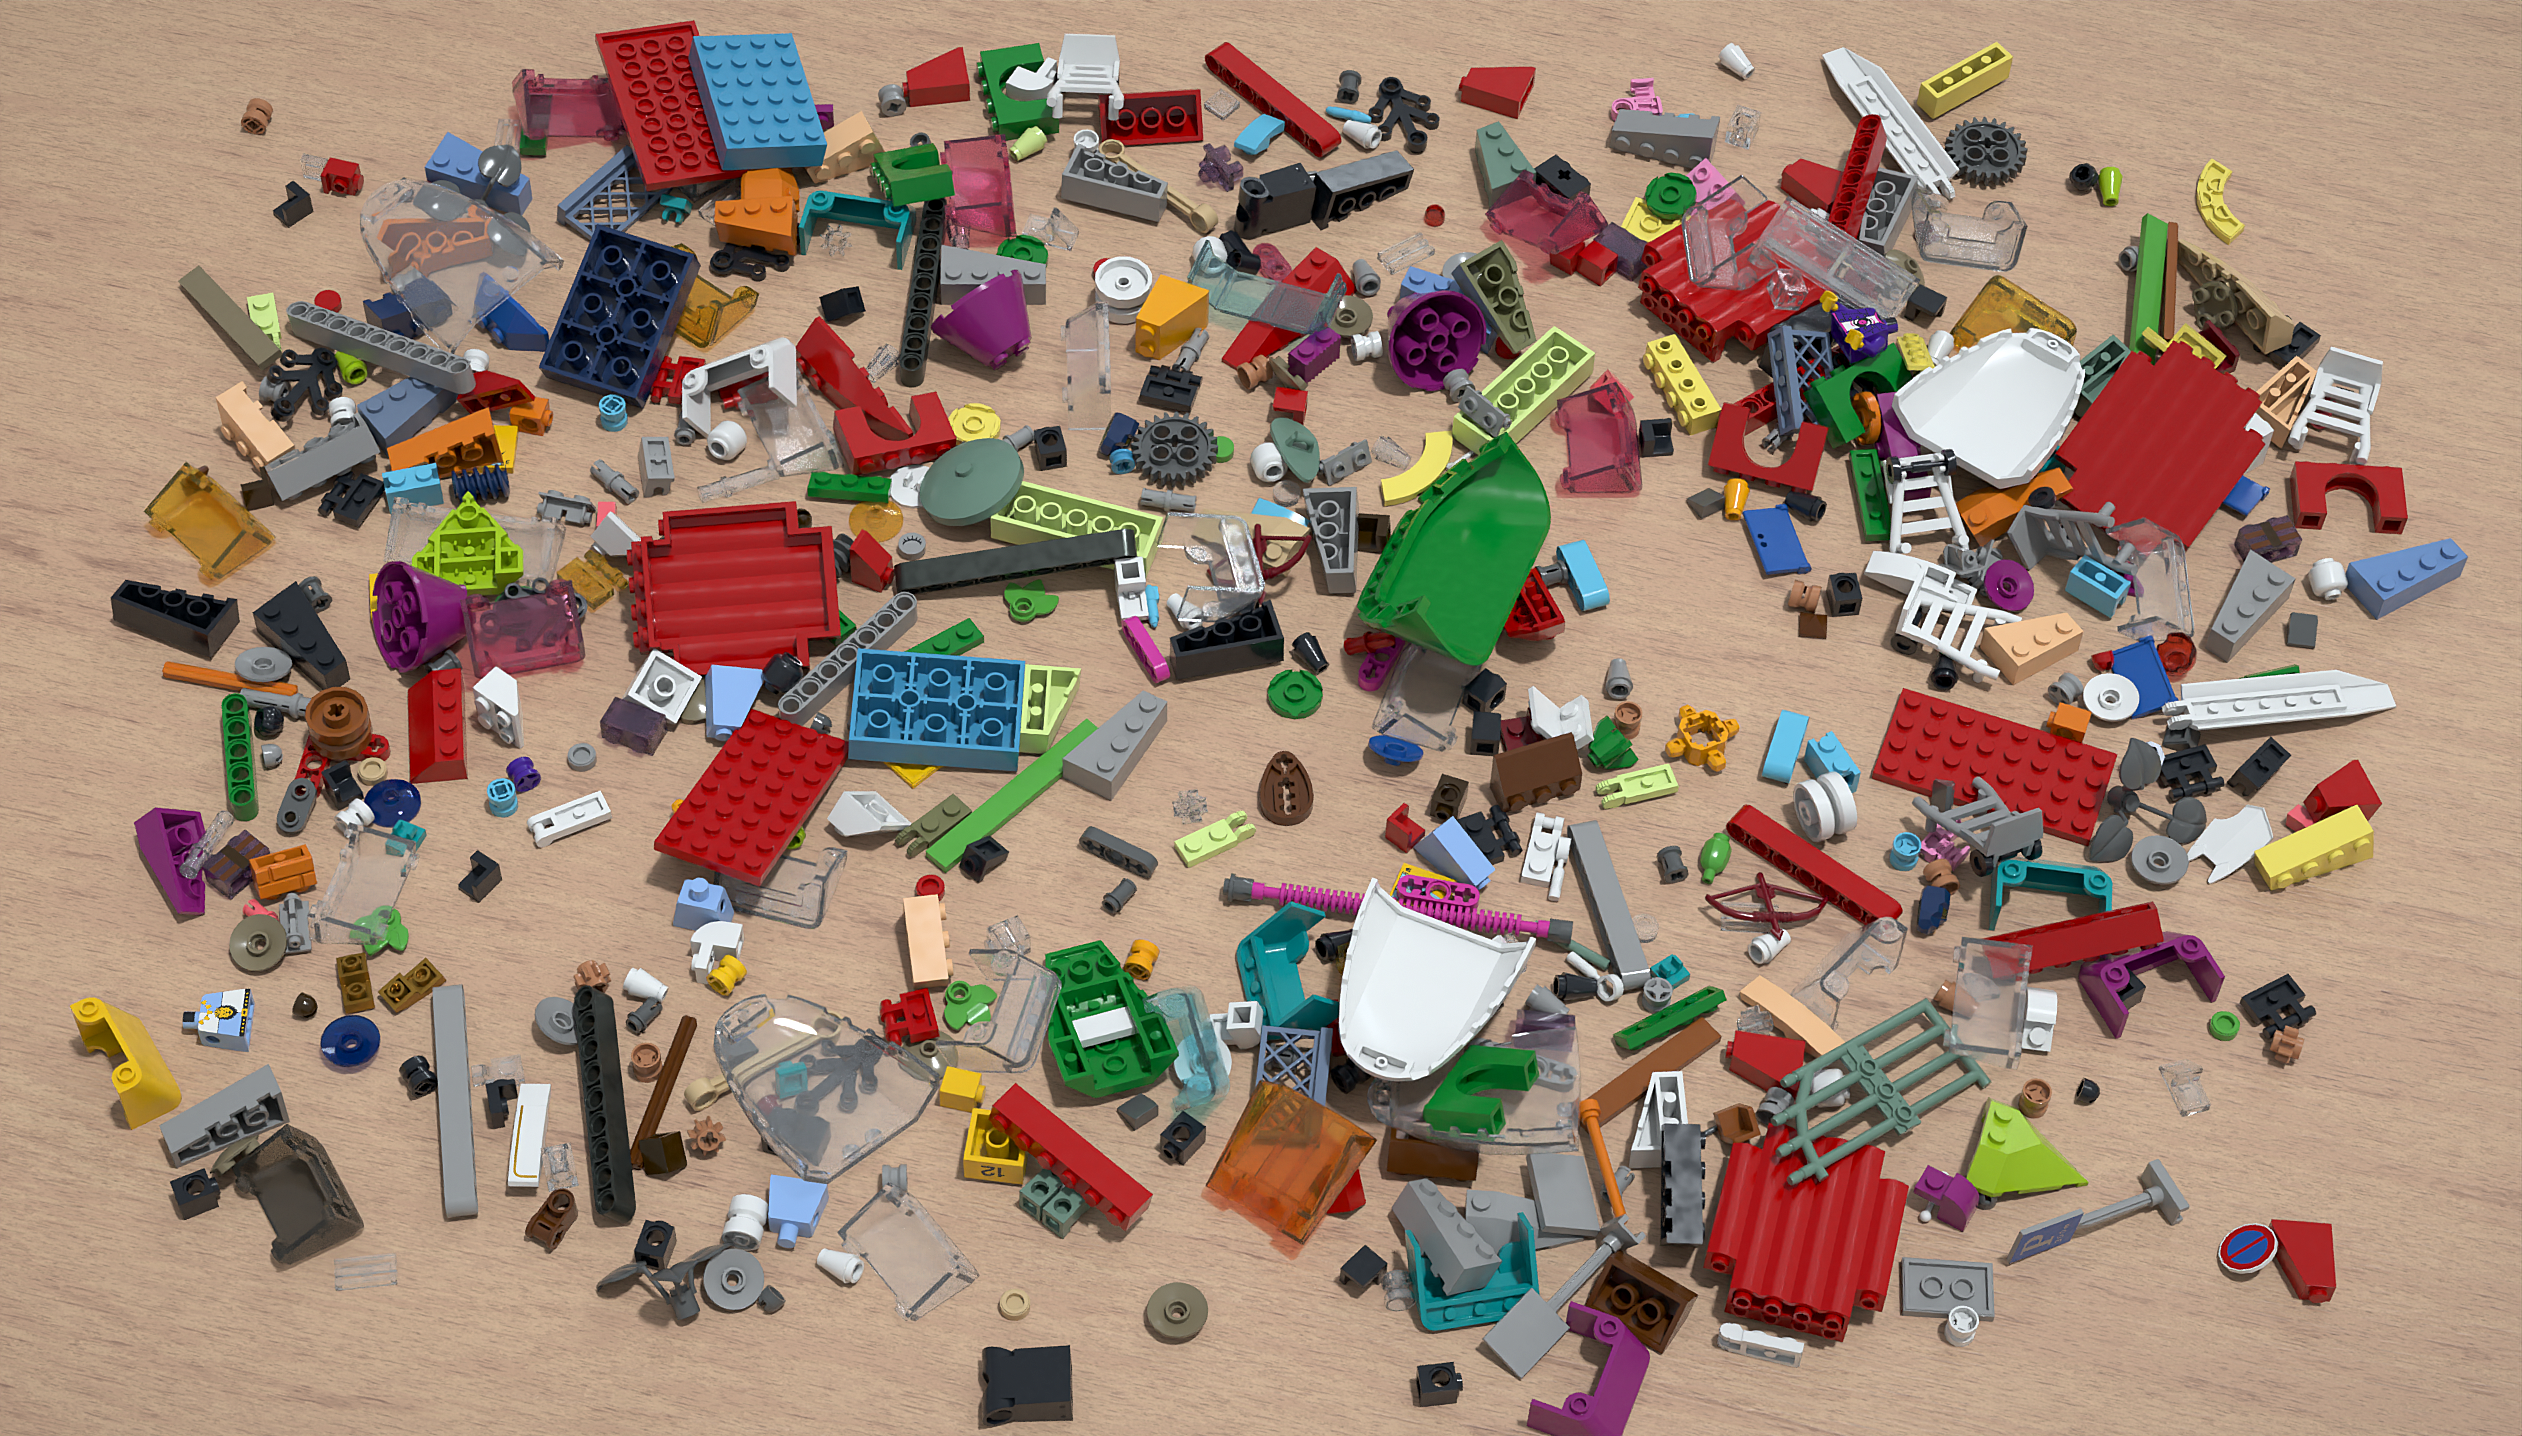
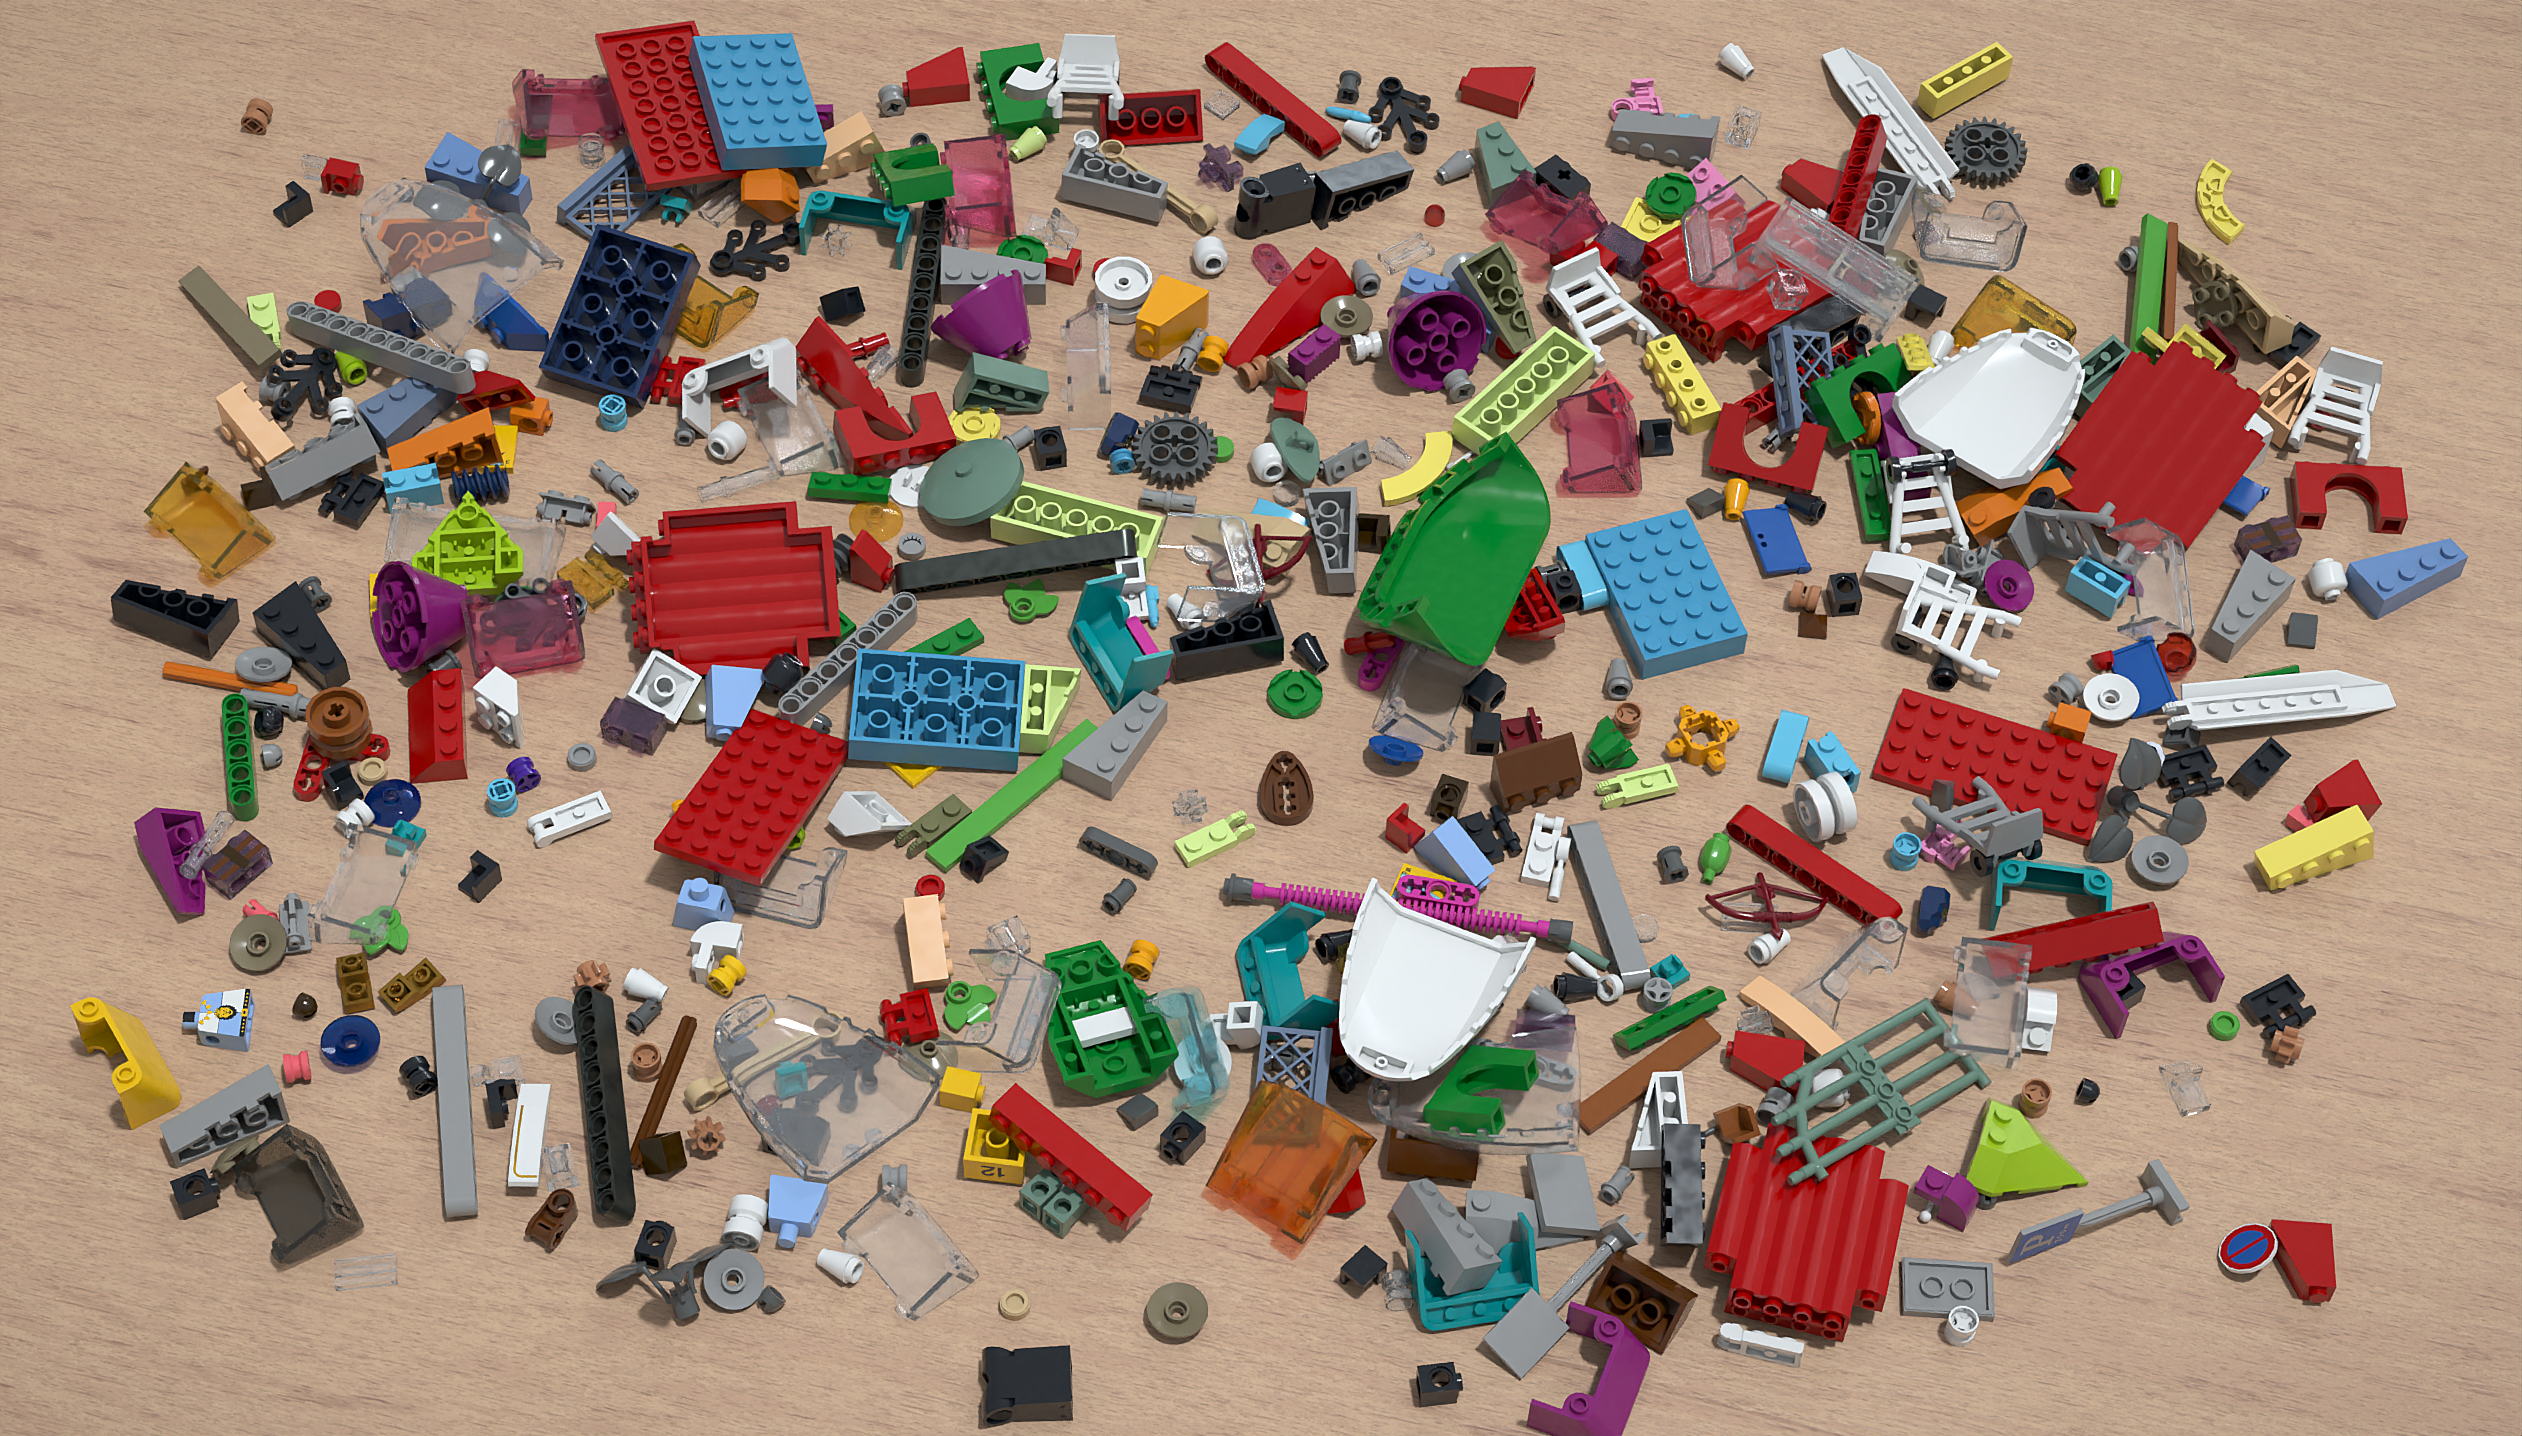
orange brick [249,844,317,900] -> none
dark grey plate [277,778,317,834] -> none
light grey hinge [638,437,675,497] -> none
orange wedge [714,196,798,256] -> none
dark brown hinge [797,508,812,528] -> none
clear light blue windscreen [1187,240,1347,335] -> none
black piece [1219,230,1261,277] -> none
light grey hinge [1458,386,1512,437] -> none
white bracket [1528,686,1594,750] -> none
orange piece [1575,1099,1628,1225] -> none
dark purple torso [1819,291,1898,363] -> none
nougat wheel [1923,859,1960,895] -> none
light nougat wedge [1980,613,2084,685] -> none
white shield [2187,805,2273,884] -> none
none -> coral wheel [283,1050,312,1083]
none -> clear wheel [578,133,606,169]
none -> red axle [847,332,890,359]
none -> sand green wedge [954,352,1049,411]
none -> red panel [1044,248,1082,286]
none -> teal windscreen [1070,573,1174,712]
none -> light orange wheel [1196,336,1229,372]
none -> light grey cone [1436,149,1475,183]
none -> white hand [1543,247,1662,368]
none -> black brick [1546,570,1582,614]
none -> dark azure brick [1585,509,1748,680]

